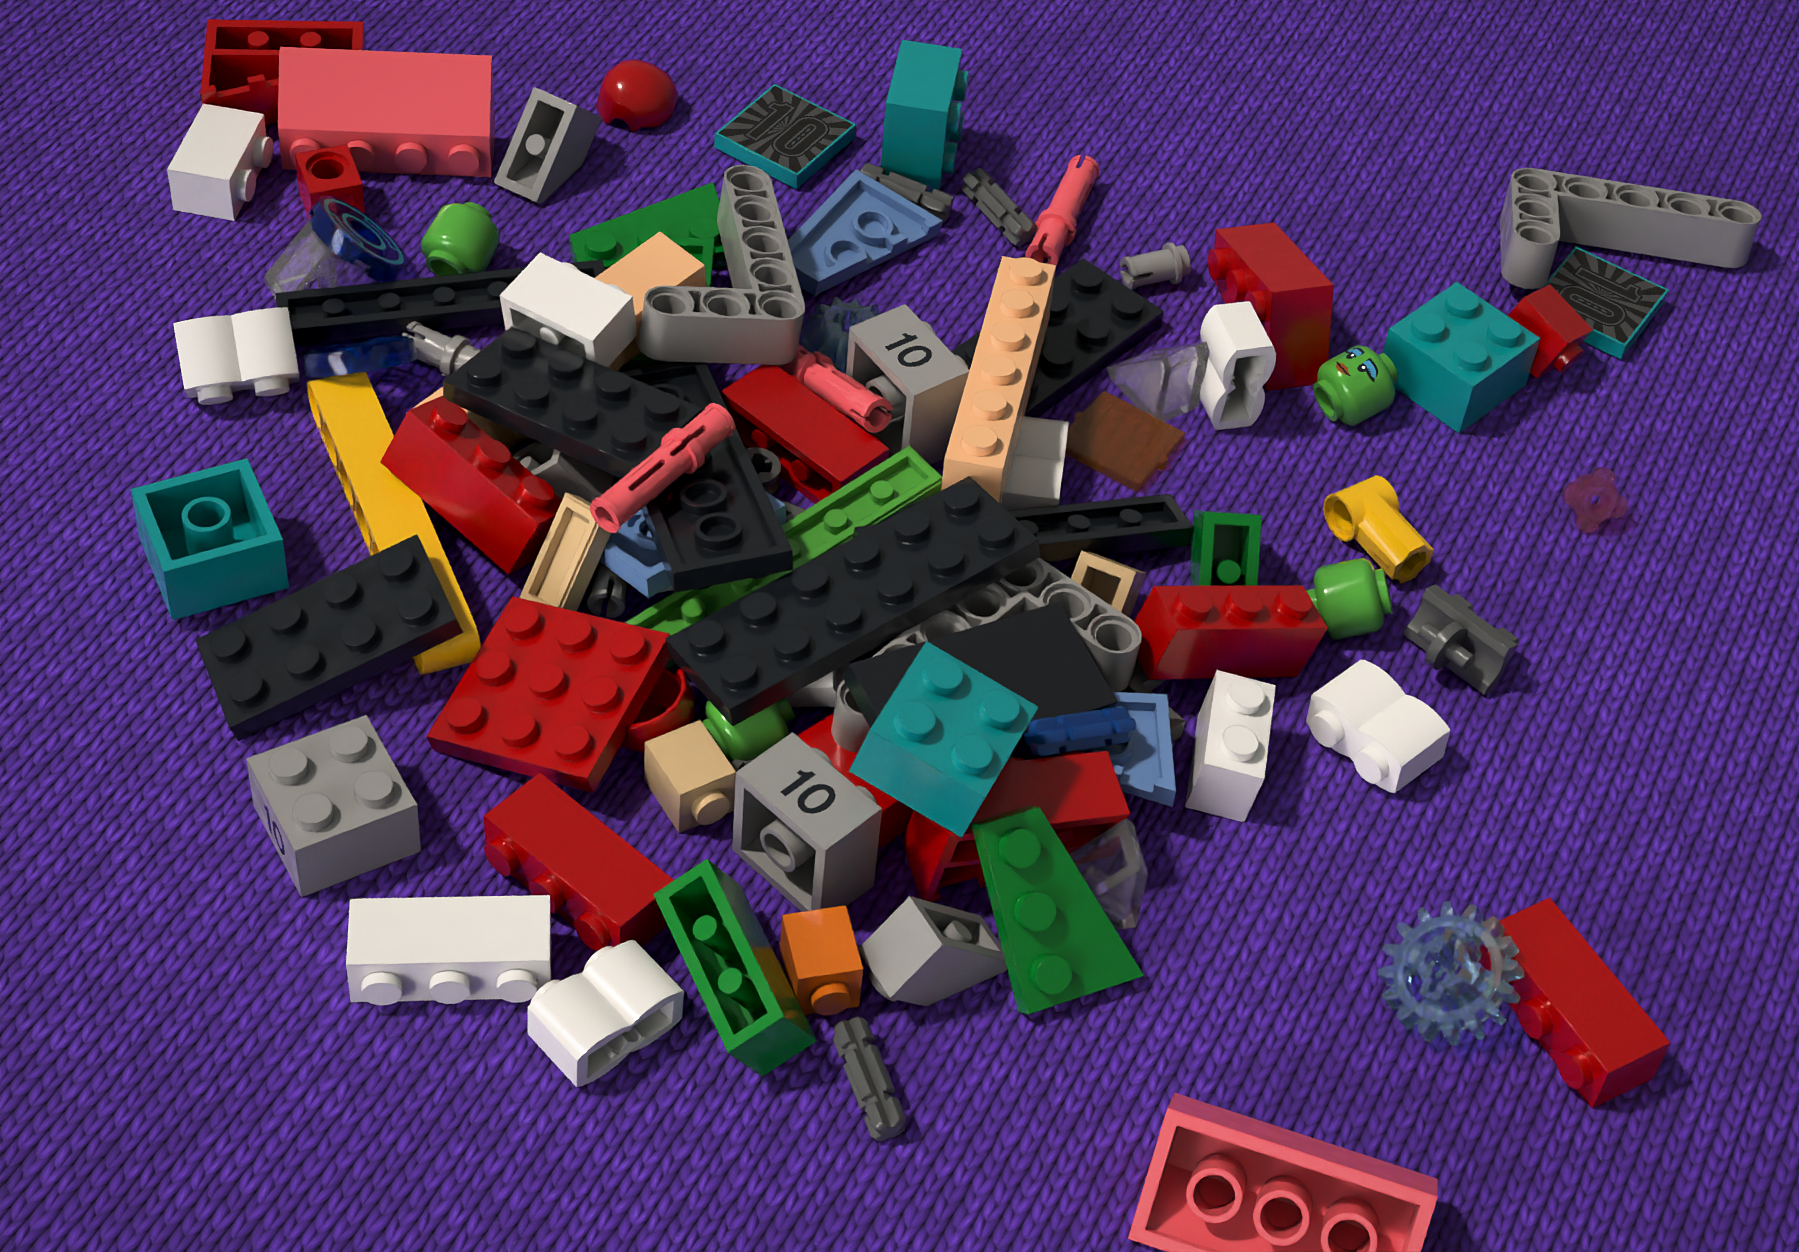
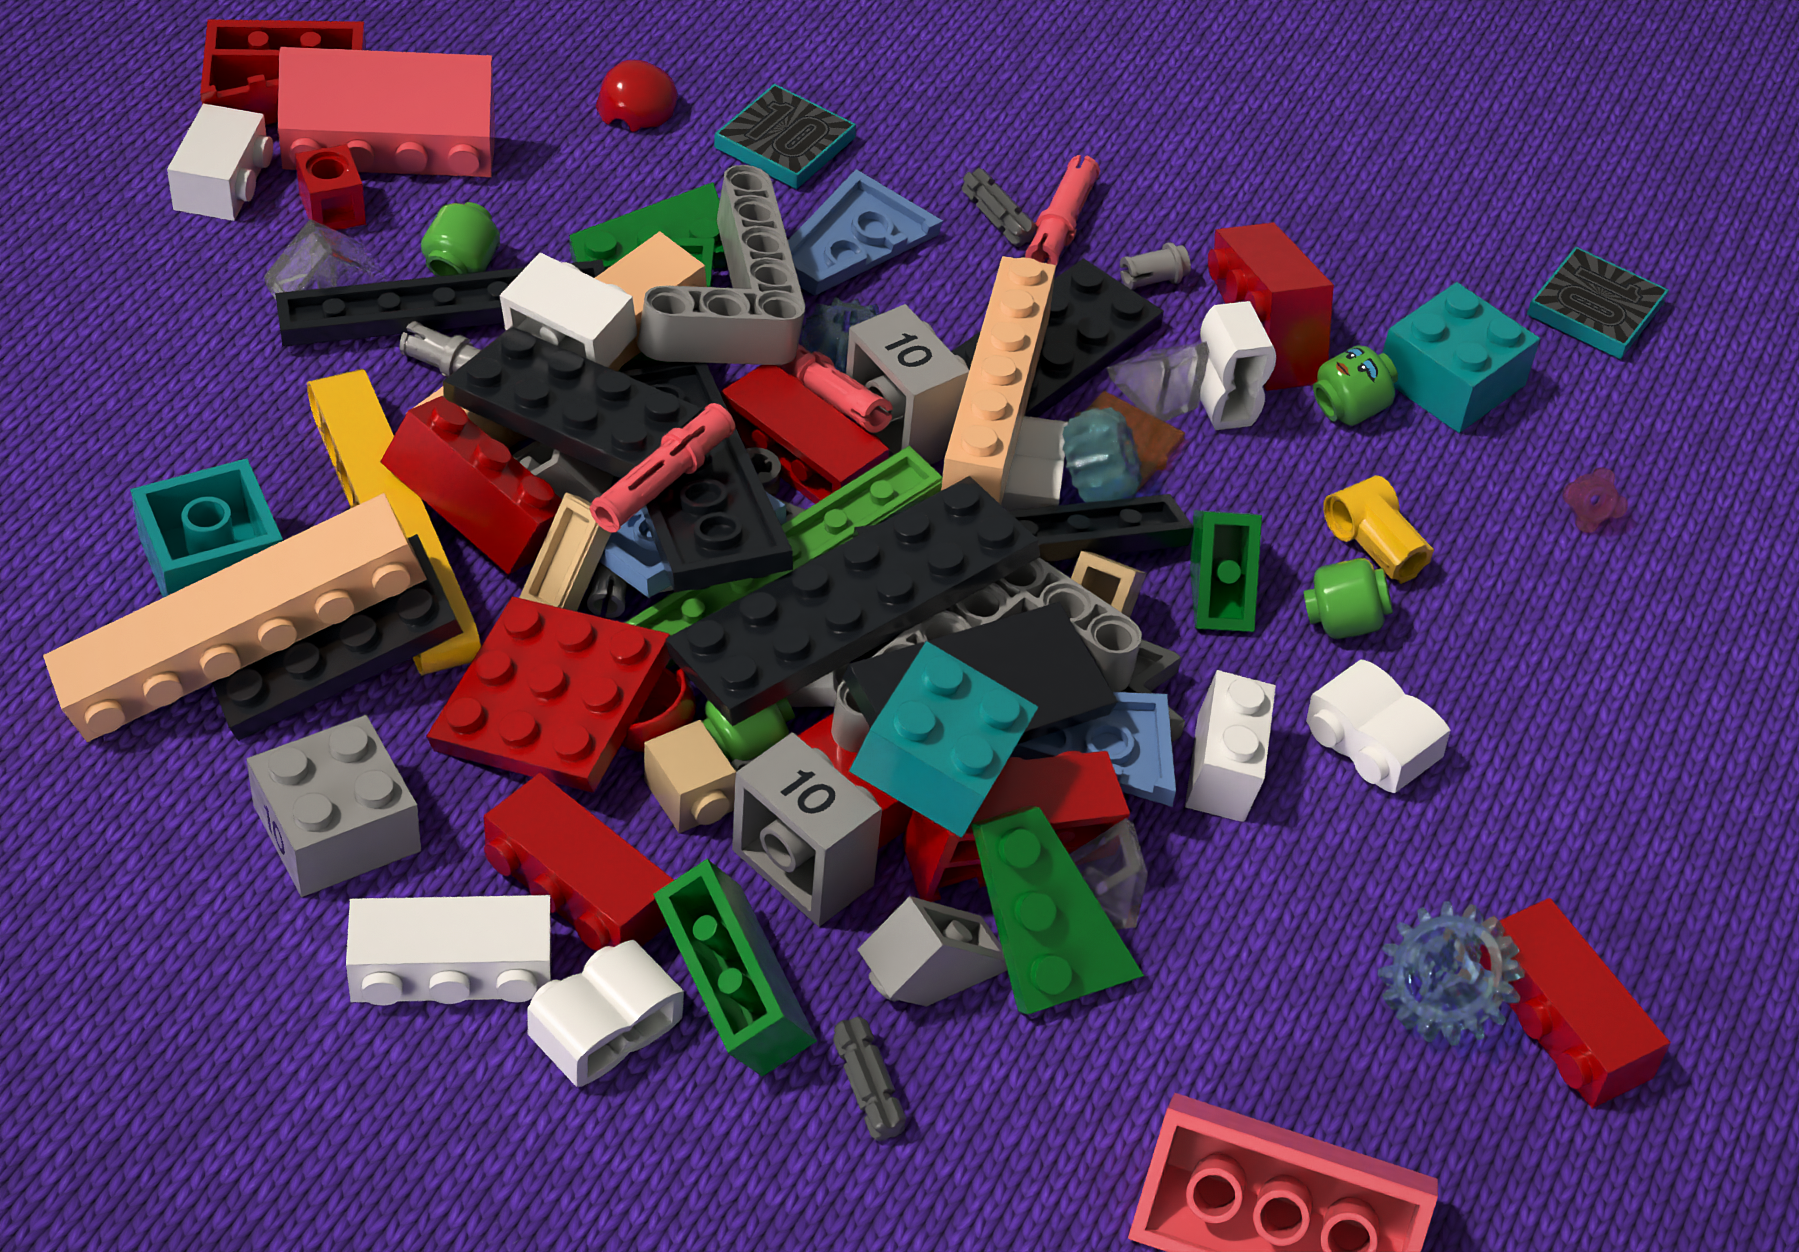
white brick [173,307,300,405] -> none
clear blue tile [304,336,418,377] -> none
clear blue tile [308,195,407,282] -> none
light grey slope [494,87,602,204] -> none
orange brick [779,905,863,1015] -> none
dark grey axle [859,163,954,223] -> none
teal brick [880,40,969,192] -> none
blue axle [1024,706,1136,757] -> none
red brick [1134,585,1328,680] -> none
dark grey hips [1403,584,1519,695] -> none
light grey beam [1500,168,1762,289] -> none
red brick [1508,284,1593,379] -> none
none -> light nougat brick [43,493,427,742]
none -> clear light blue gear [1062,407,1142,502]

